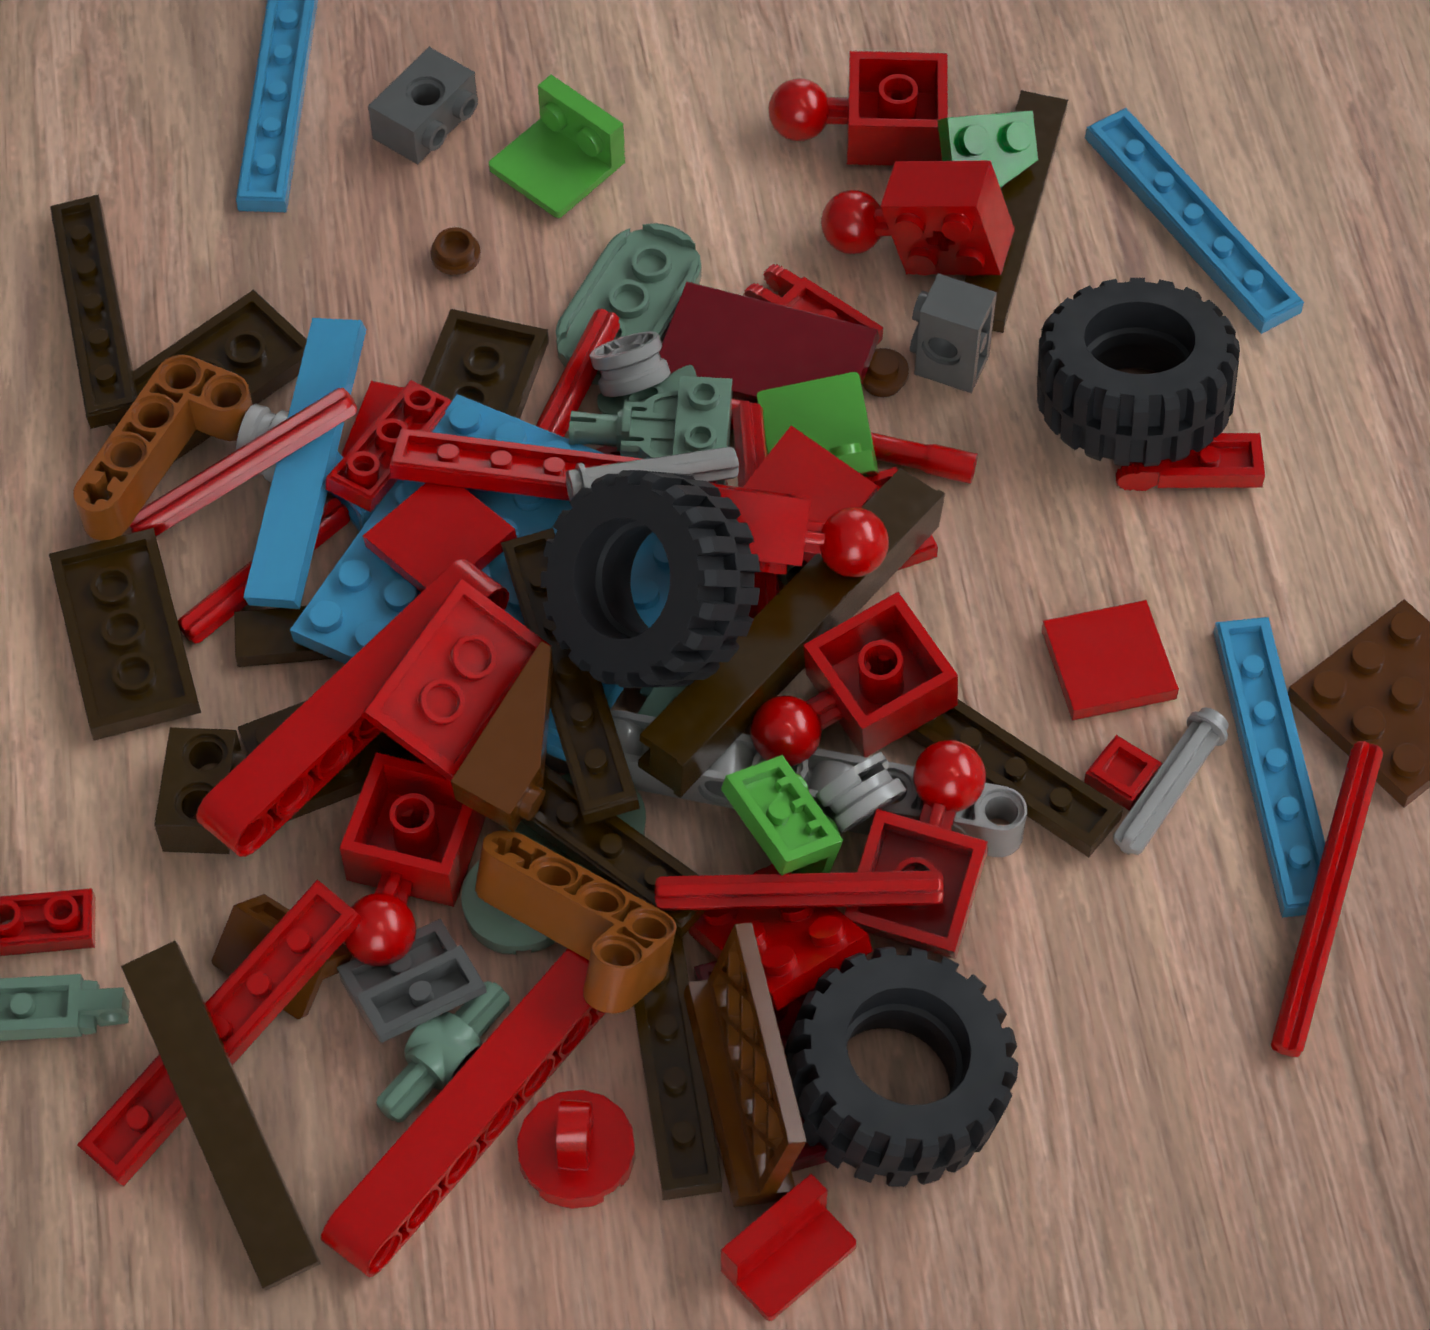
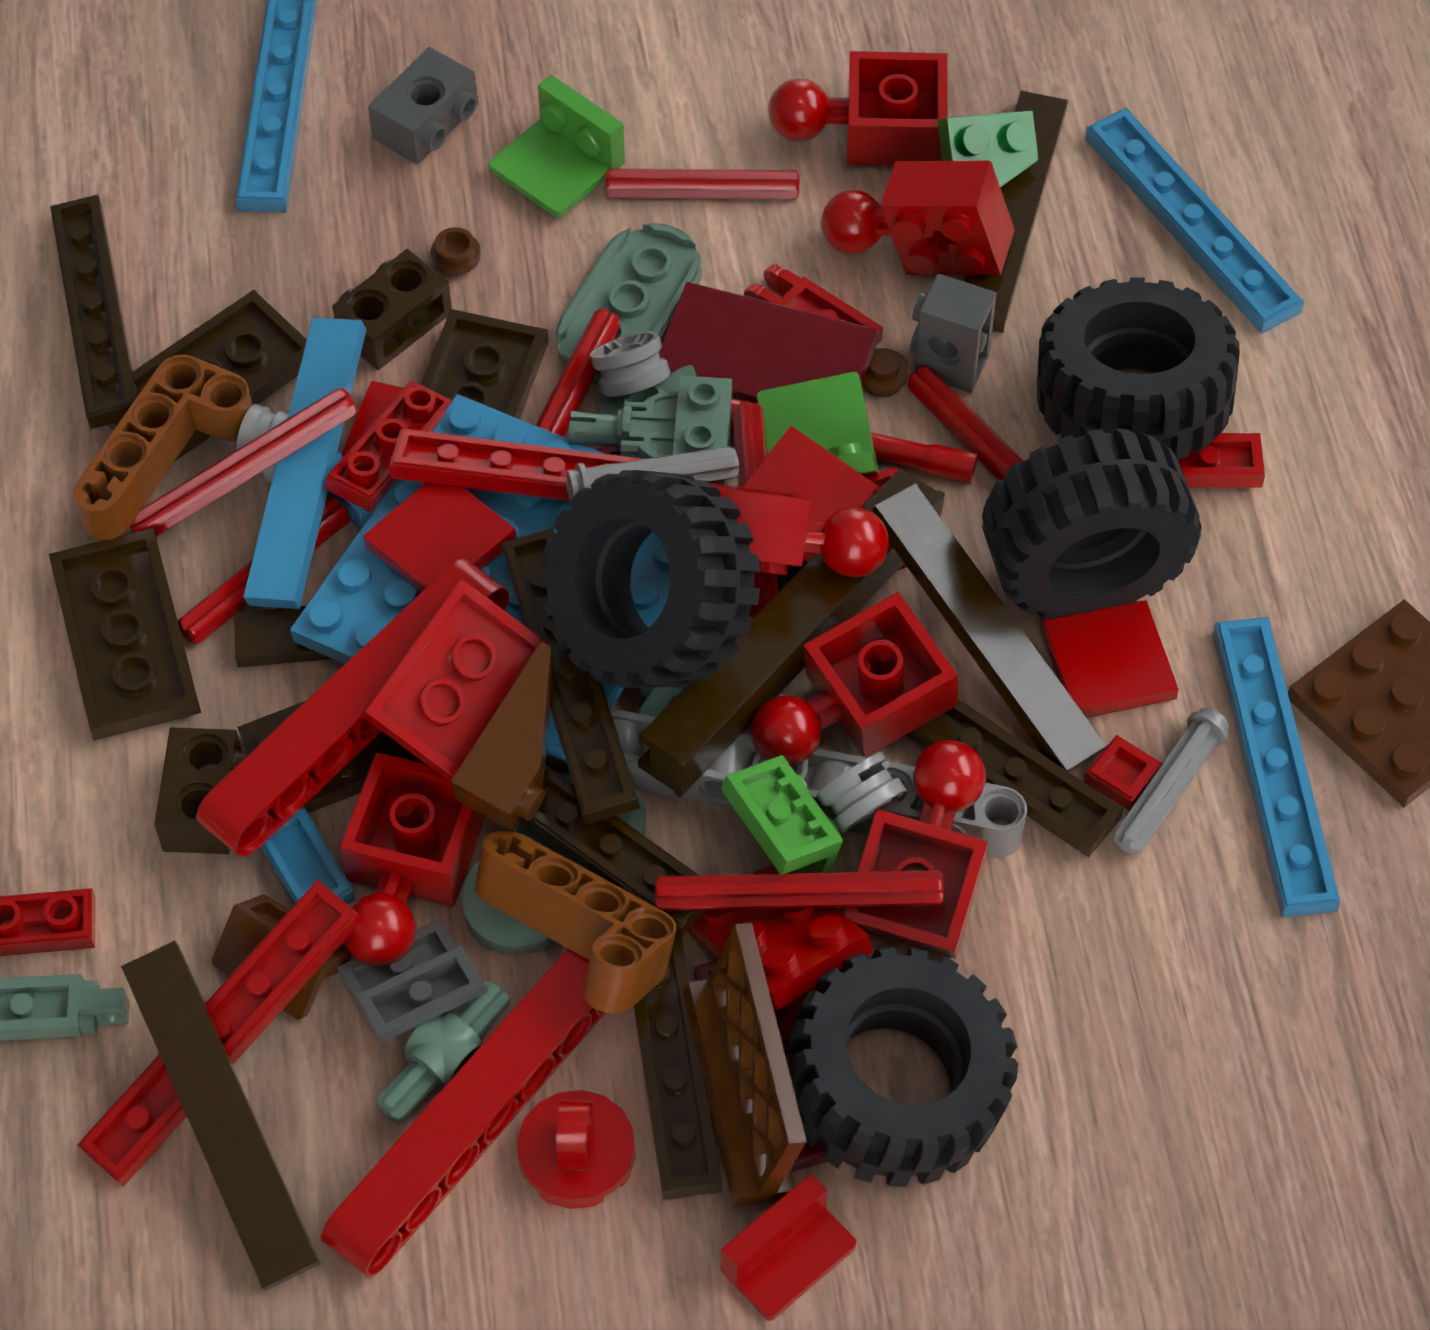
red axle [1271,741,1383,1057] -> none
none -> dark azure tile [260,806,356,905]
none -> dark brown brick [332,249,452,371]
none -> red axle [605,168,800,200]
none -> tile [871,483,1107,772]
none -> red axle [908,366,1024,480]
none -> black tyre [982,429,1202,619]

